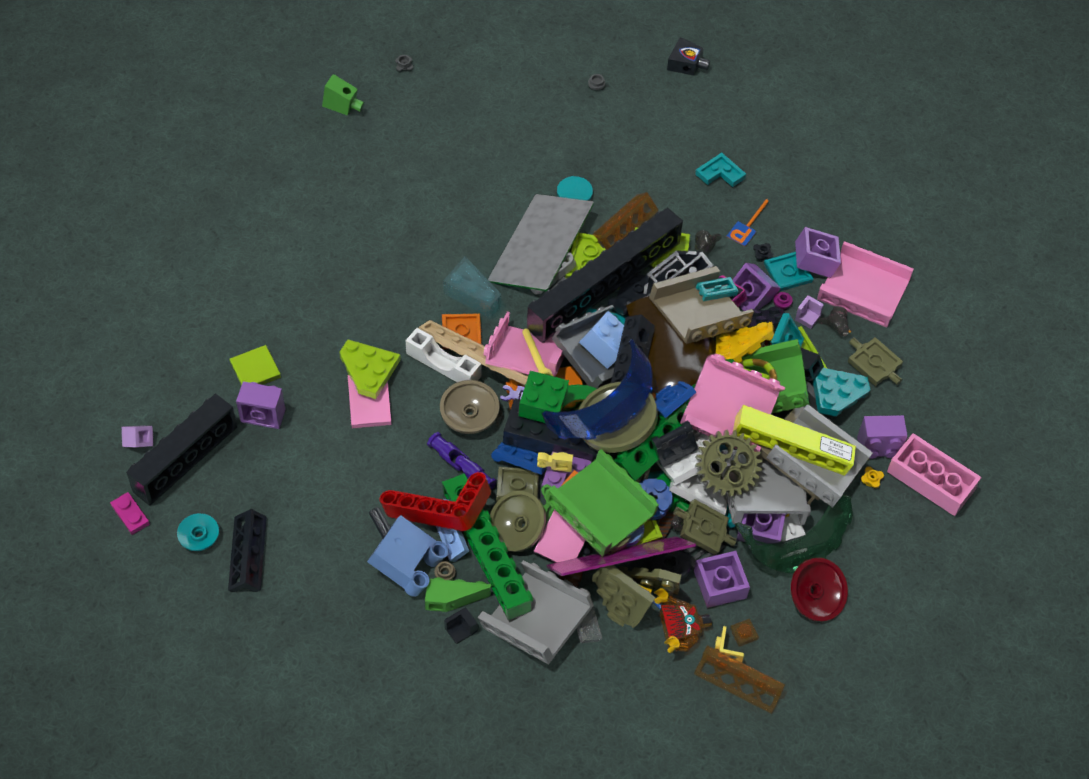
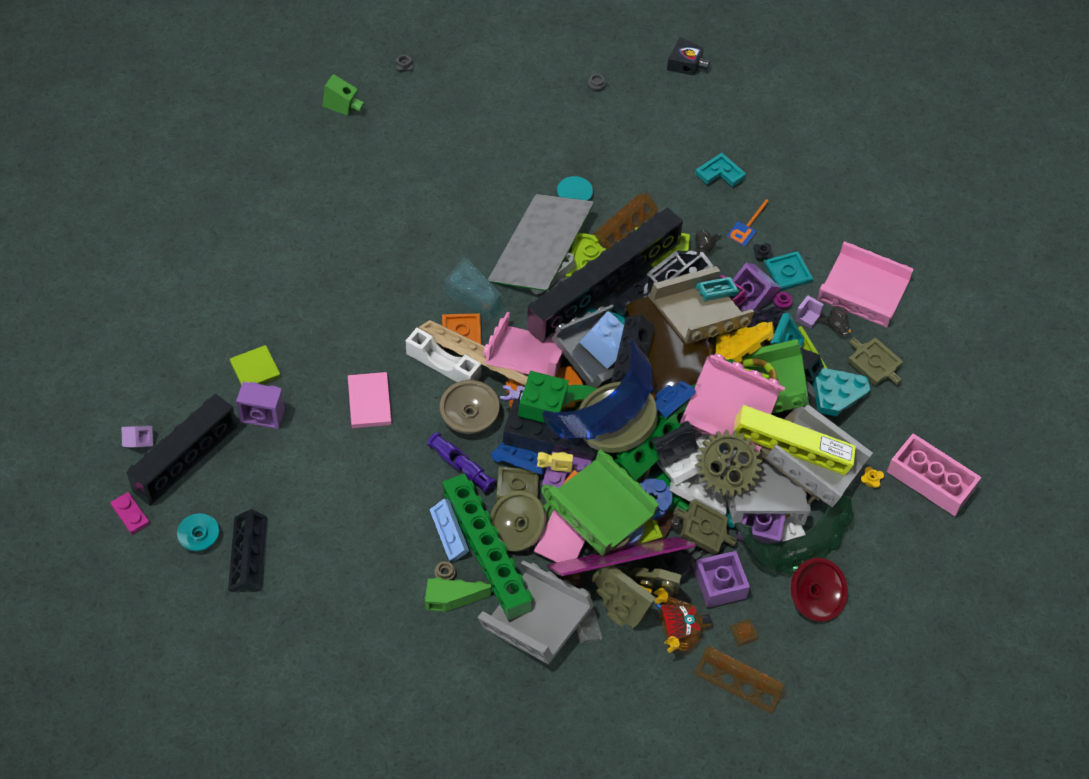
lime plate [339,340,401,399] -> none
medium blue piece [367,507,448,597] -> none
red beam [379,472,491,531] -> none
black panel [444,607,478,644] -> none
light yellow piece [522,329,553,376] -> none
light yellow bracket [715,626,744,664] -> none
medium lavender brick [795,227,841,278] -> none
medium lavender brick [857,415,907,459] -> none

